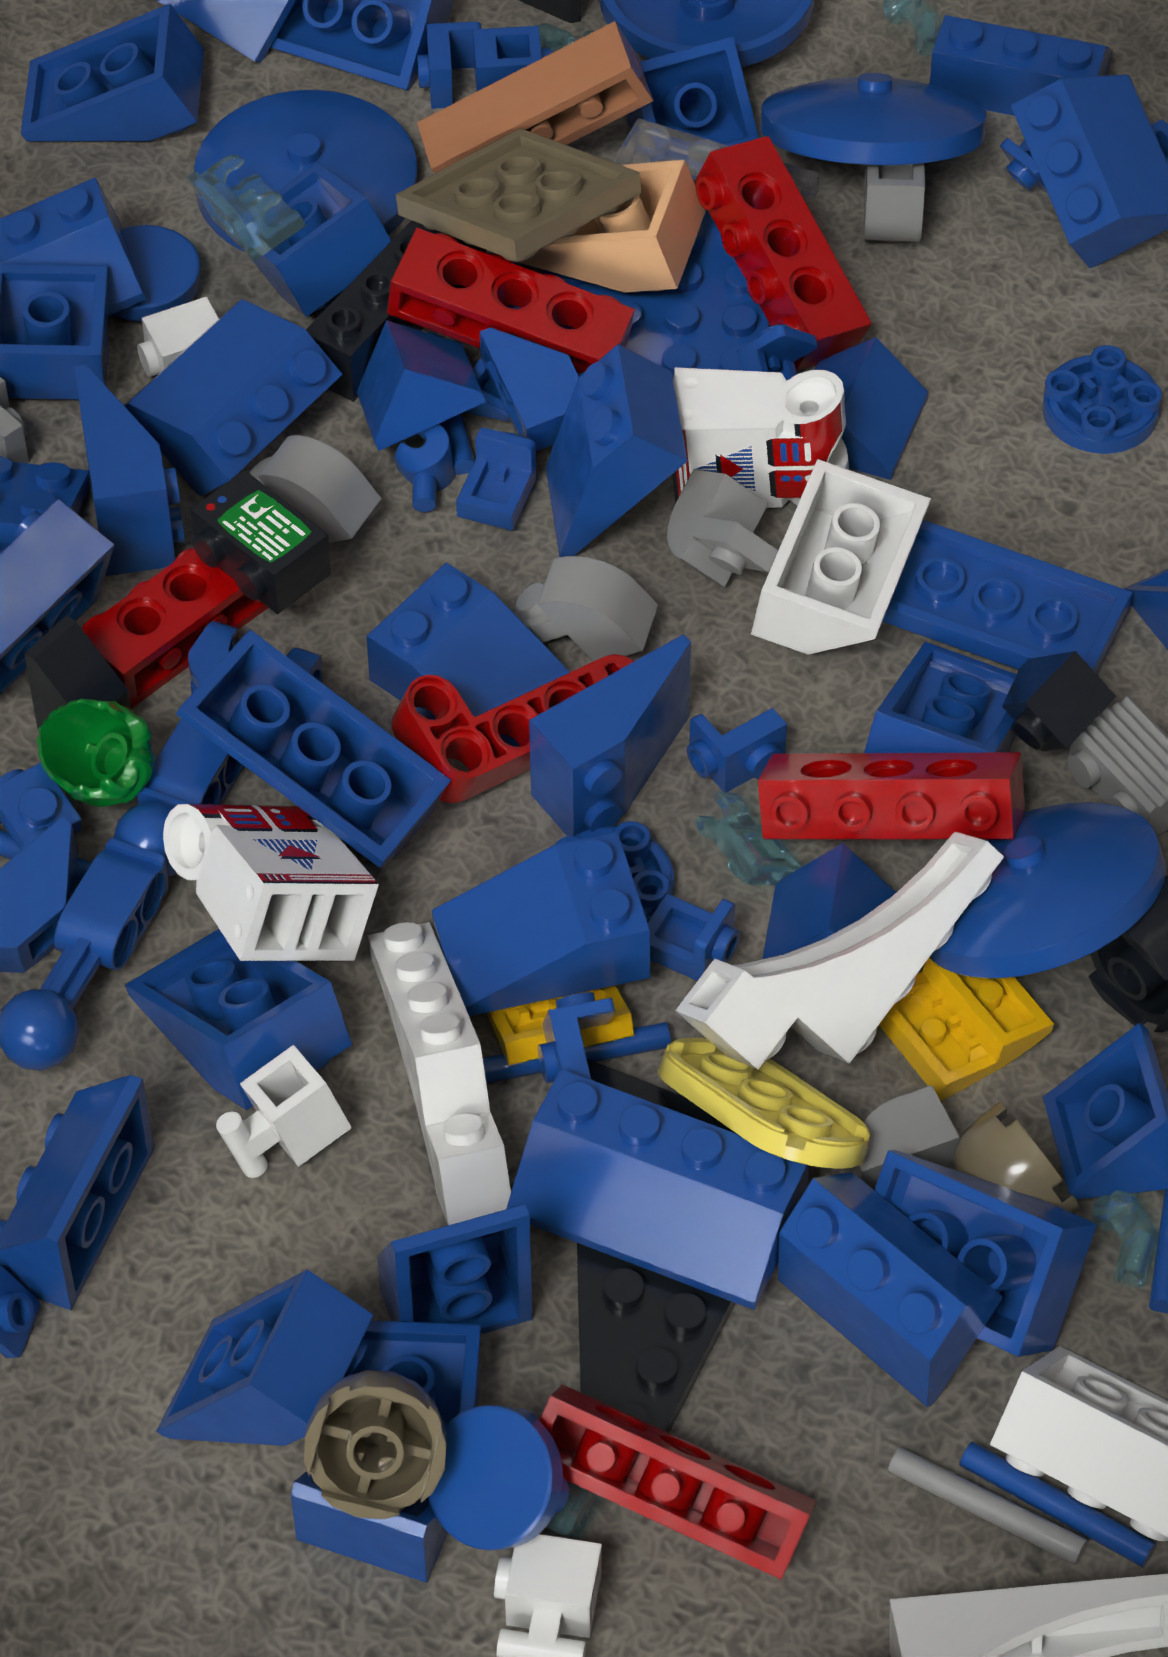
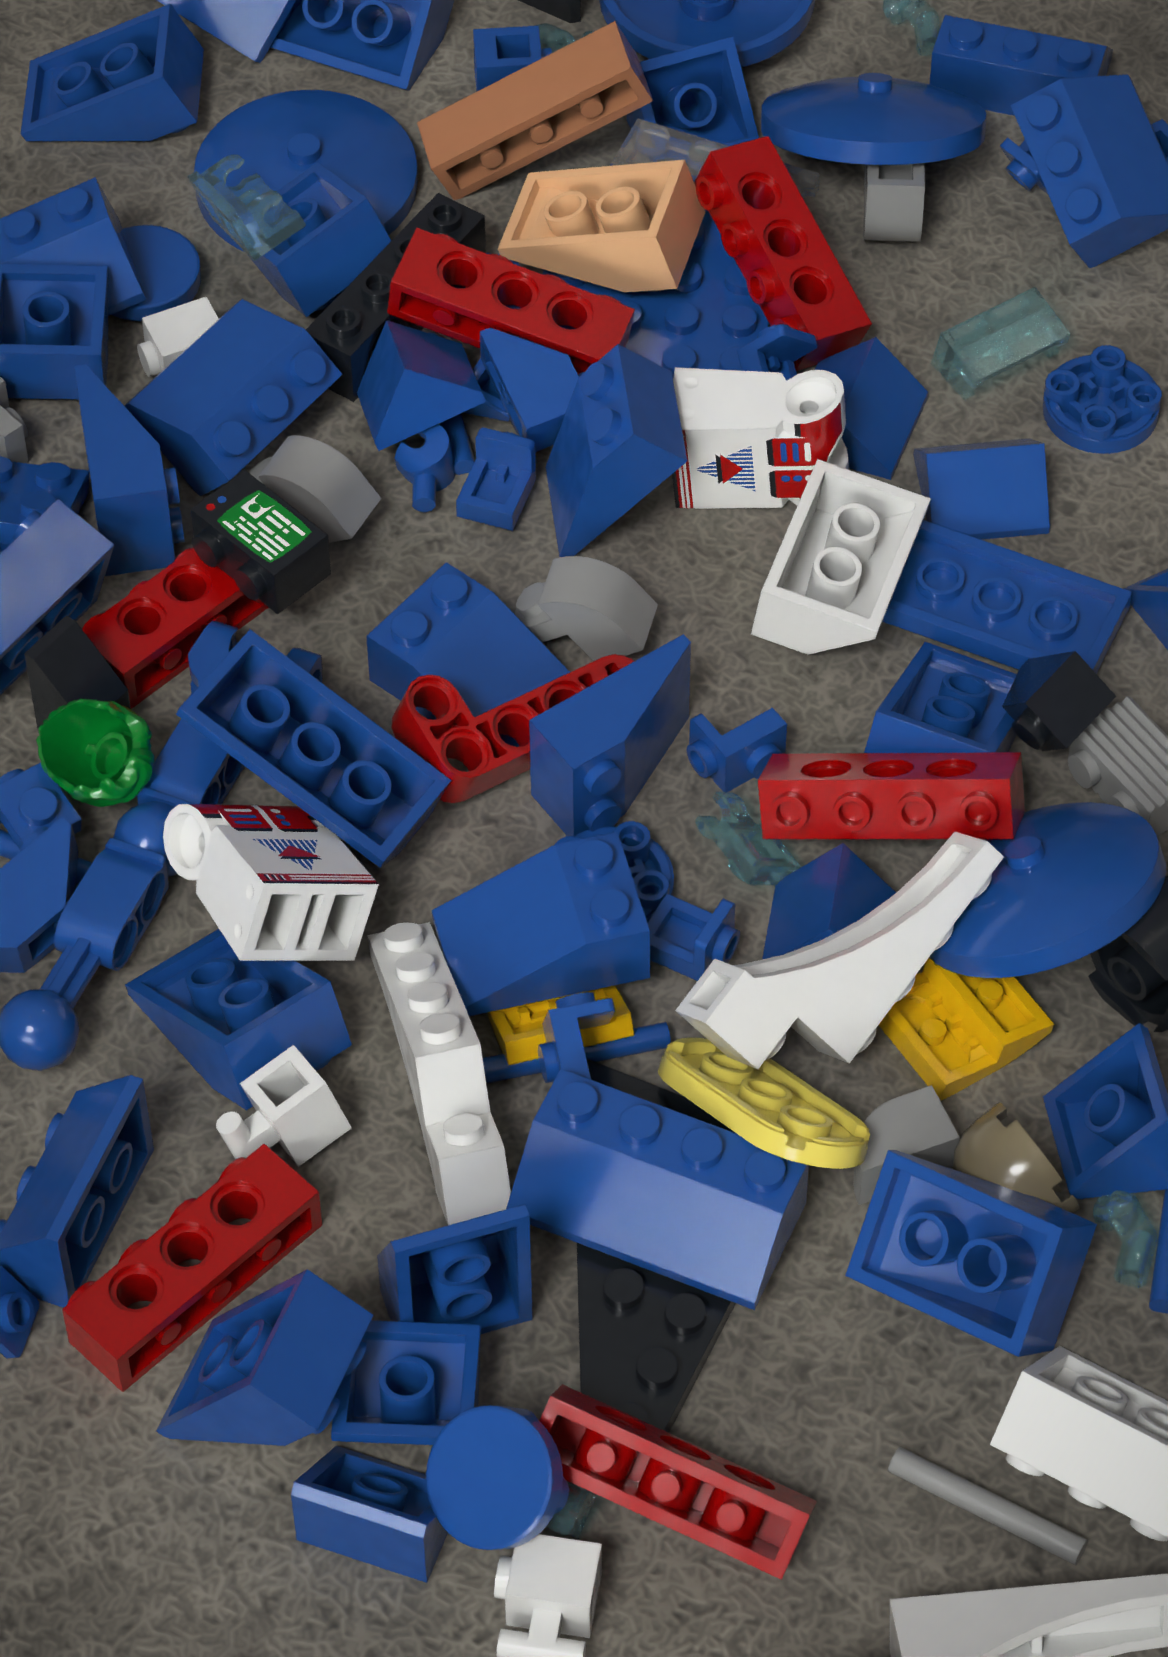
dark tan cylinder [304,1370,447,1519] -> none
dark tan plate [395,128,642,262] -> none
blue bracket [417,21,482,109] -> none
light grey brick [667,469,779,587] -> none
blue slope [778,1172,1003,1407] -> none
blue bar [959,1441,1156,1568] -> none
none -> red brick [62,1144,322,1392]
none -> blue slope [913,438,1050,540]
none -> clear light blue hinge [931,287,1071,400]

